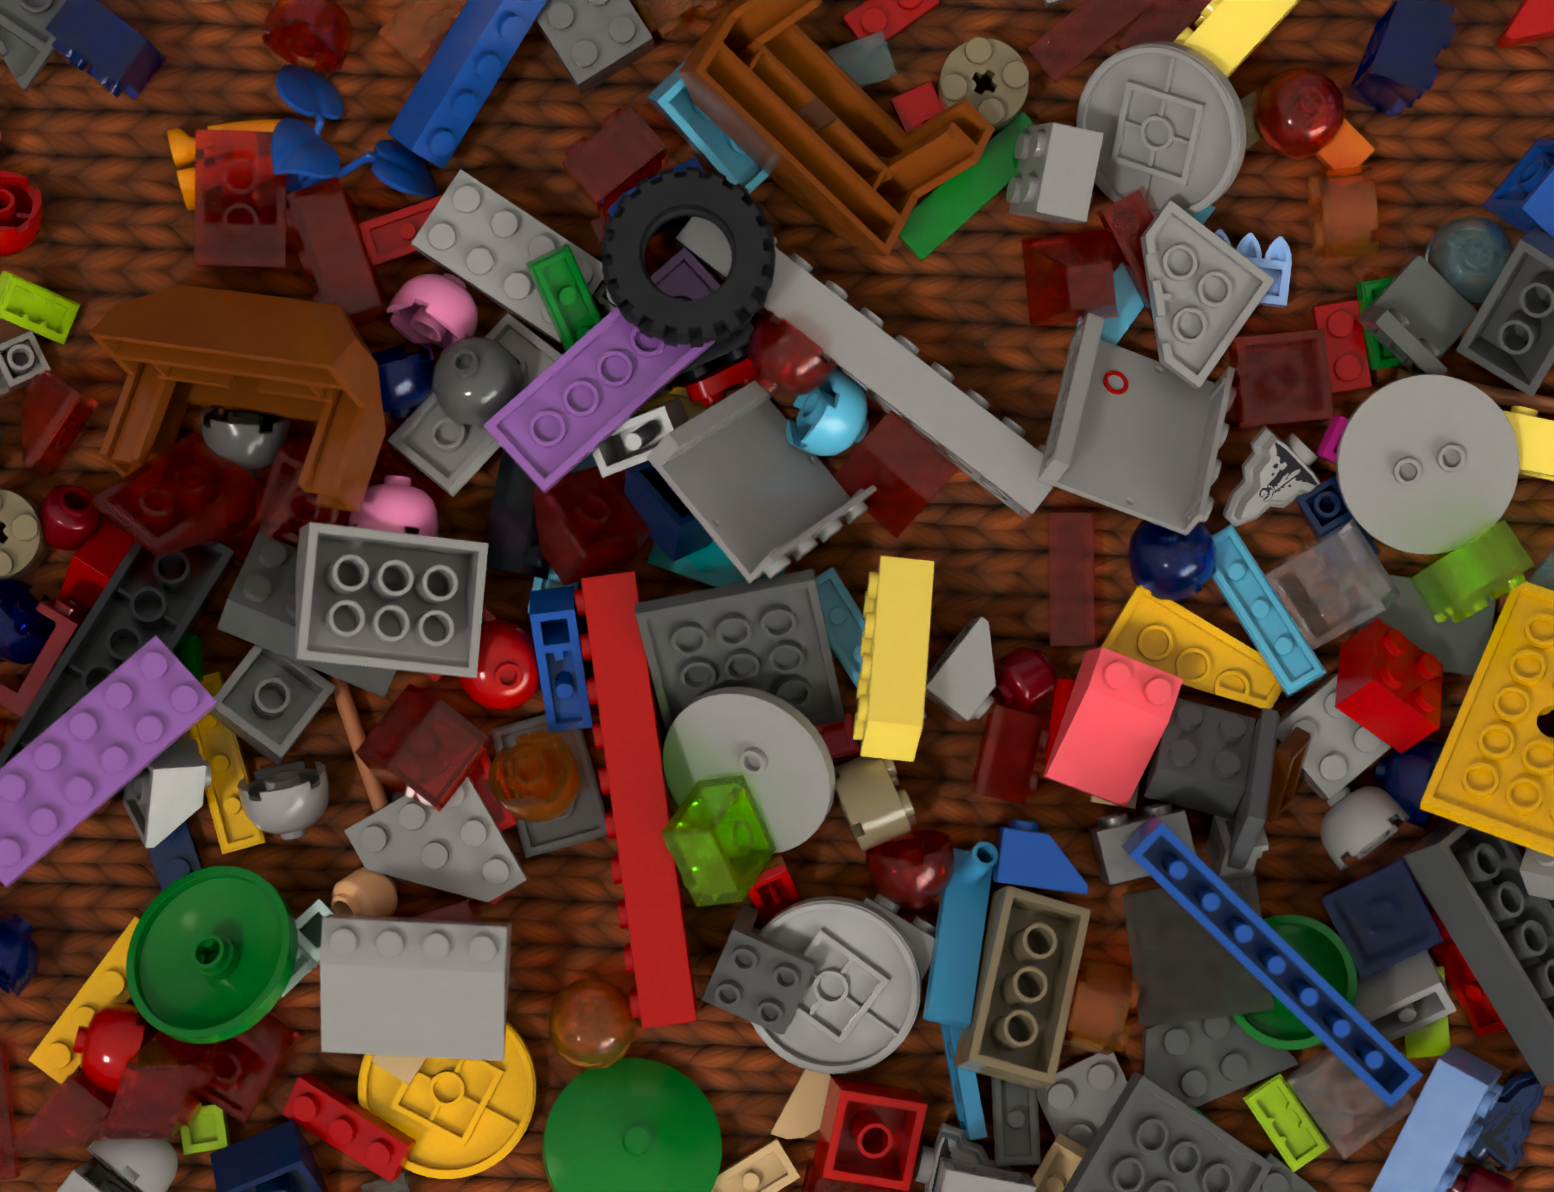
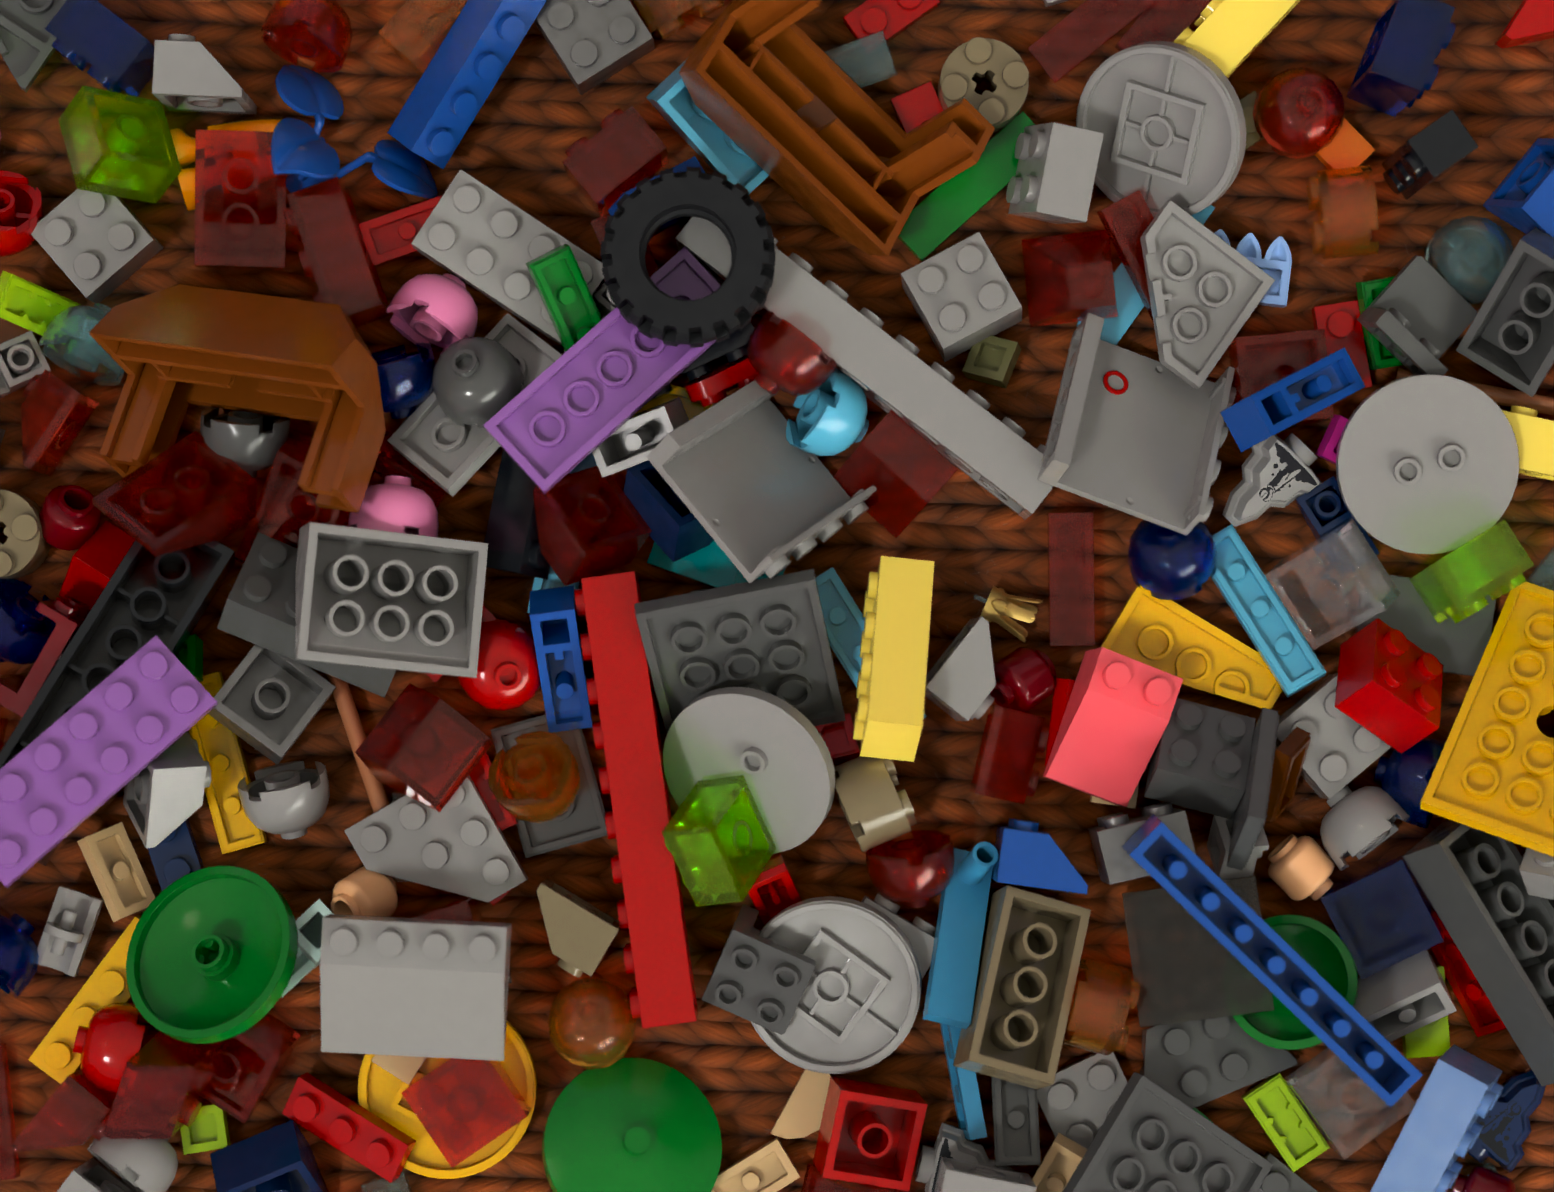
none -> light grey brick [31,173,164,305]
none -> light grey hips [33,885,104,977]
none -> clear light blue cylinder [39,303,126,386]
none -> clear neon green brick [58,85,181,204]
none -> tan plate [77,822,155,923]
none -> light grey slope [152,34,257,114]
none -> clear red brick [401,1058,531,1168]
none -> dark tan slope [536,878,620,978]
none -> light grey brick [901,232,1022,362]
none -> olive plate [962,335,1022,388]
none -> pearl gold piece [974,586,1043,642]
none -> blue slope [1220,347,1366,452]
none -> light nougat head [1267,834,1335,901]
none -> black brick [1381,110,1478,200]

